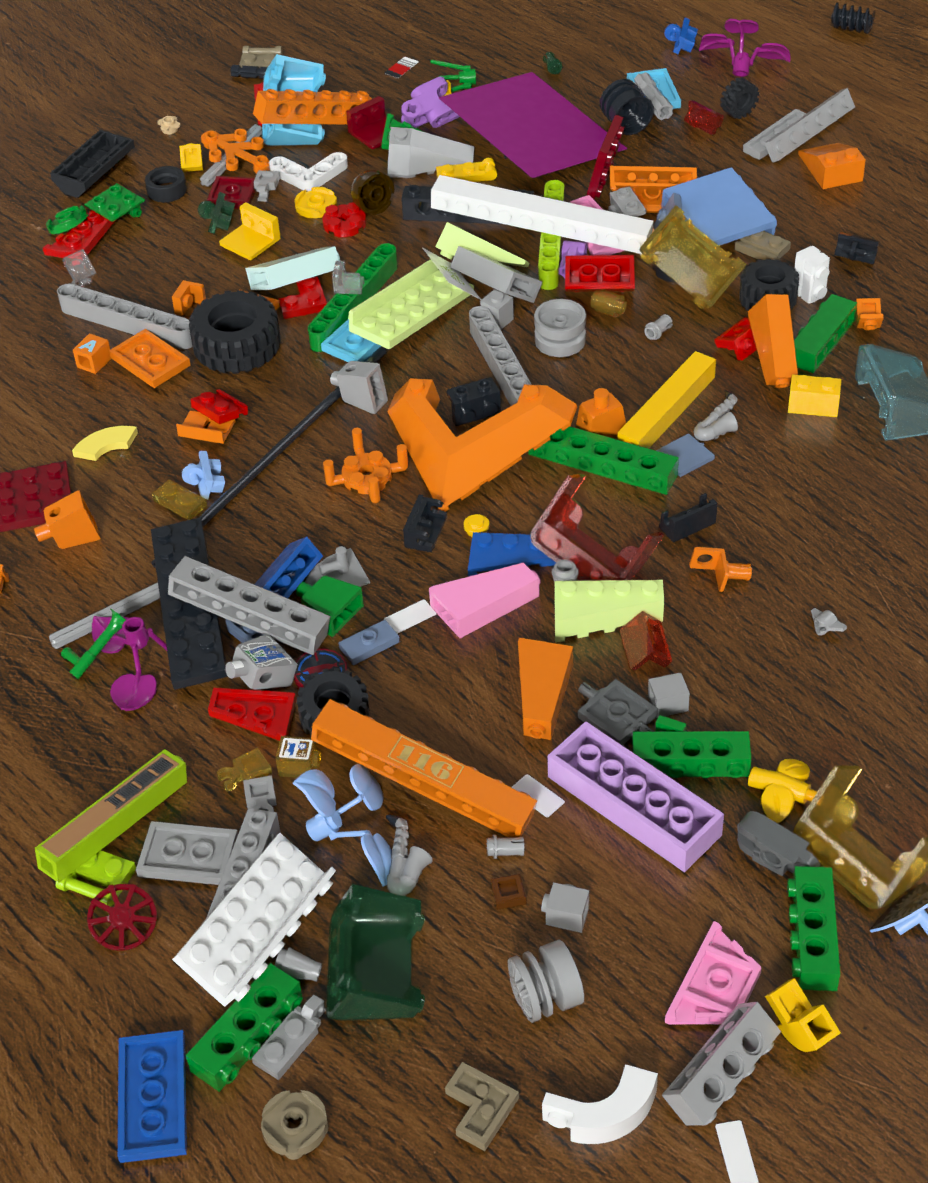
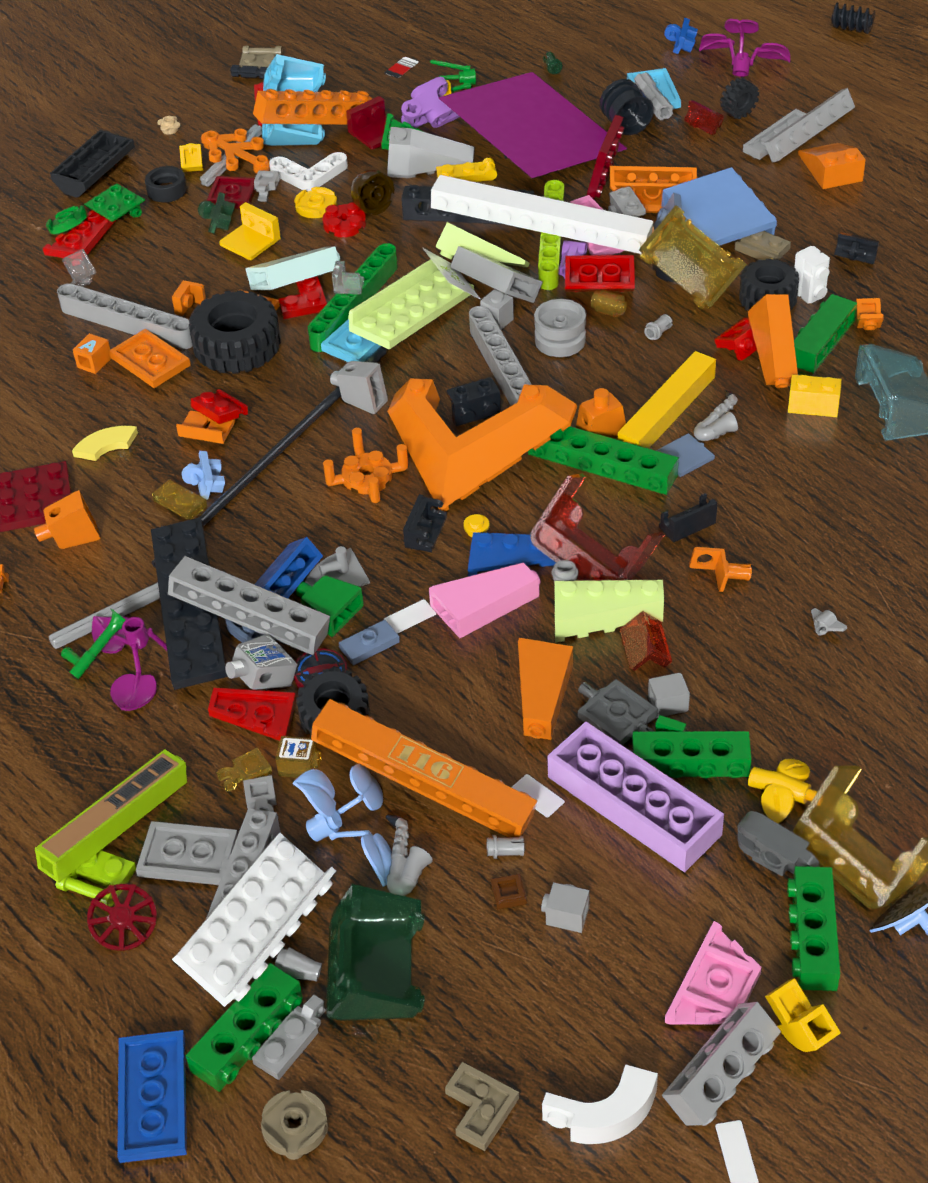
light grey wheel [508,940,584,1023] -> none

